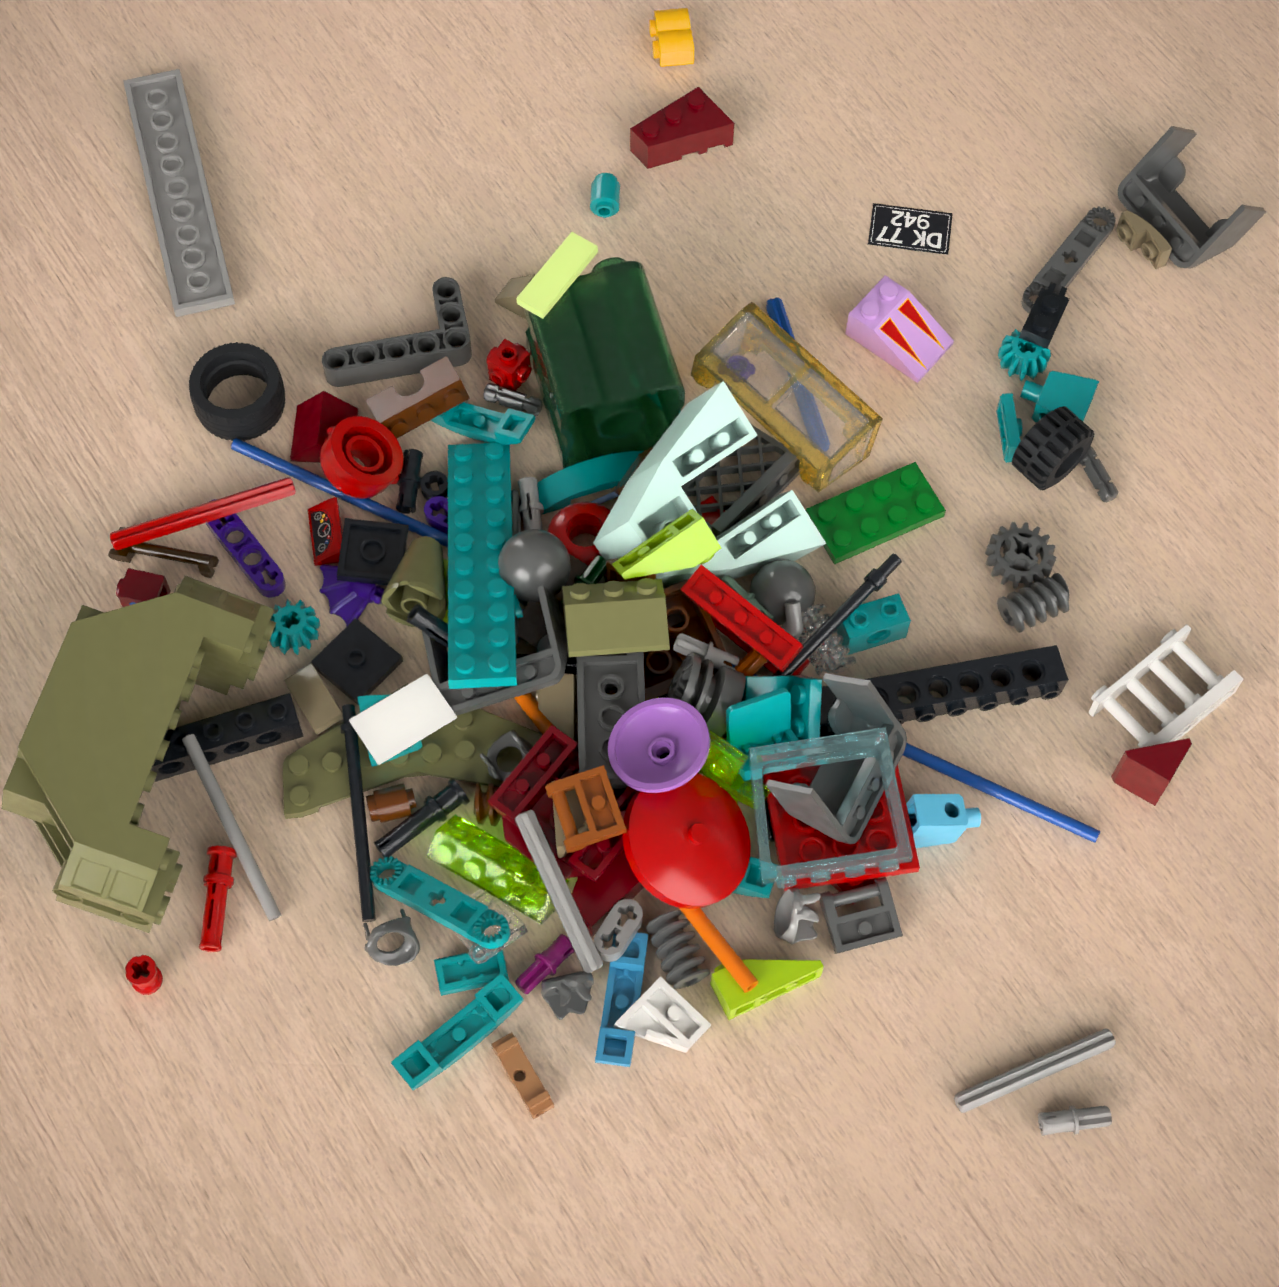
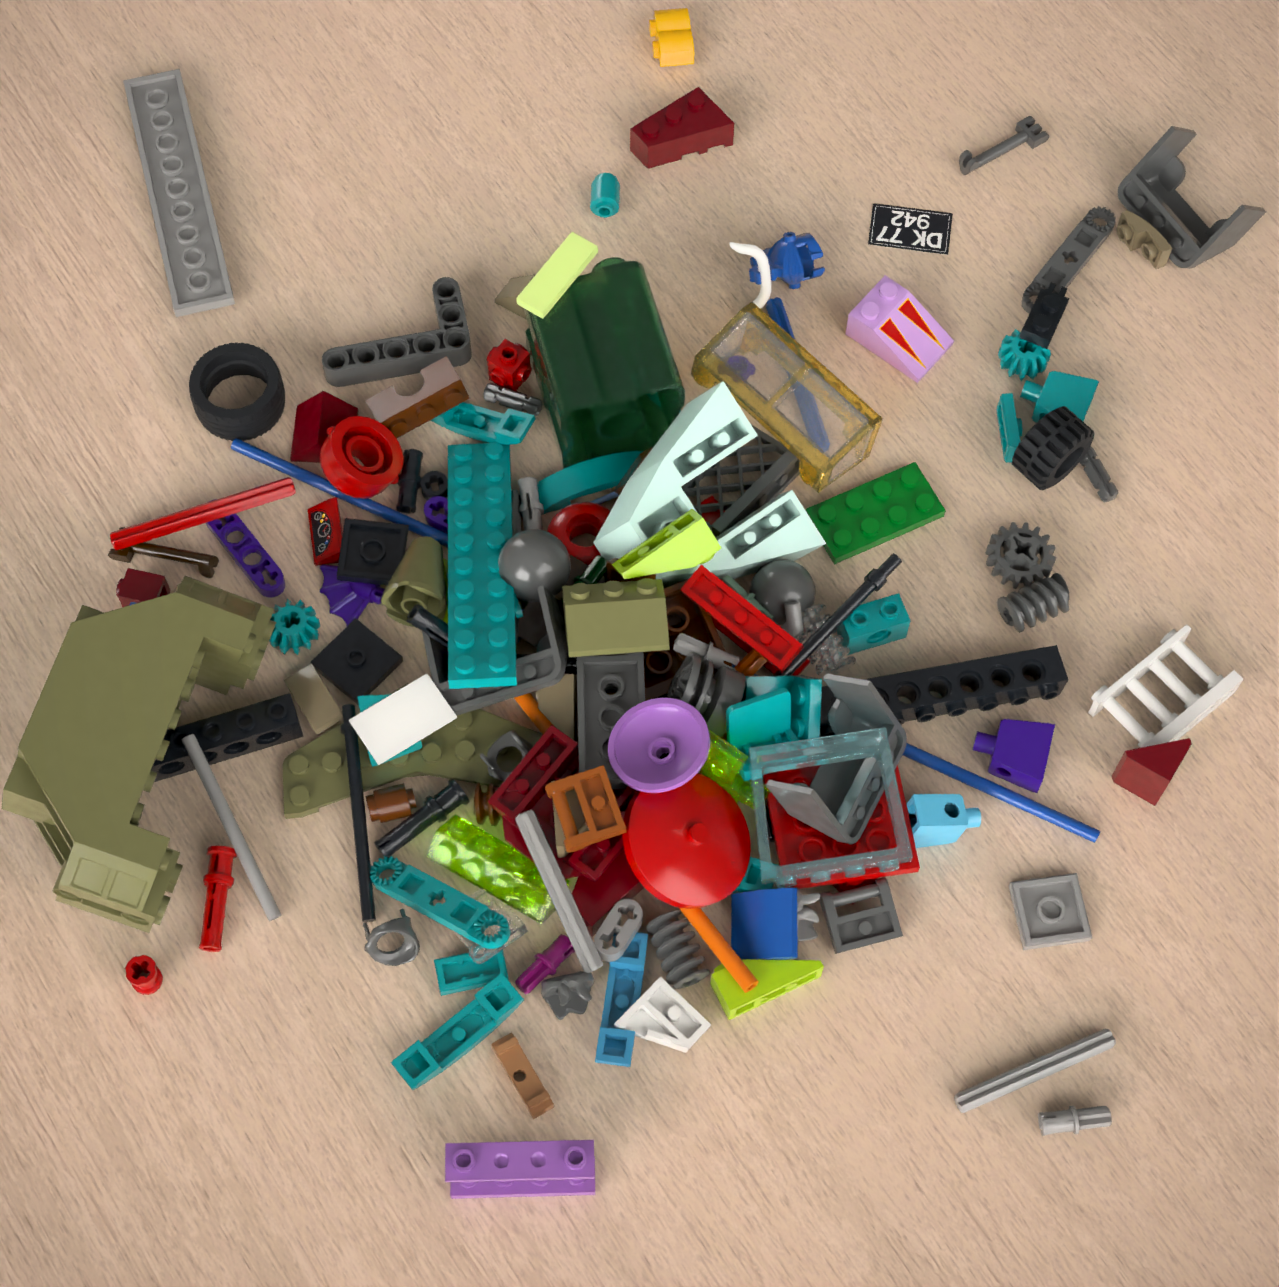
none -> medium lavender fence [445,1140,596,1199]
none -> blue helmet [729,232,825,321]
none -> blue slope [731,888,798,960]
none -> dark grey hinge [959,116,1049,175]
none -> dark purple torso [972,719,1055,793]
none -> light grey tile [1009,873,1092,950]

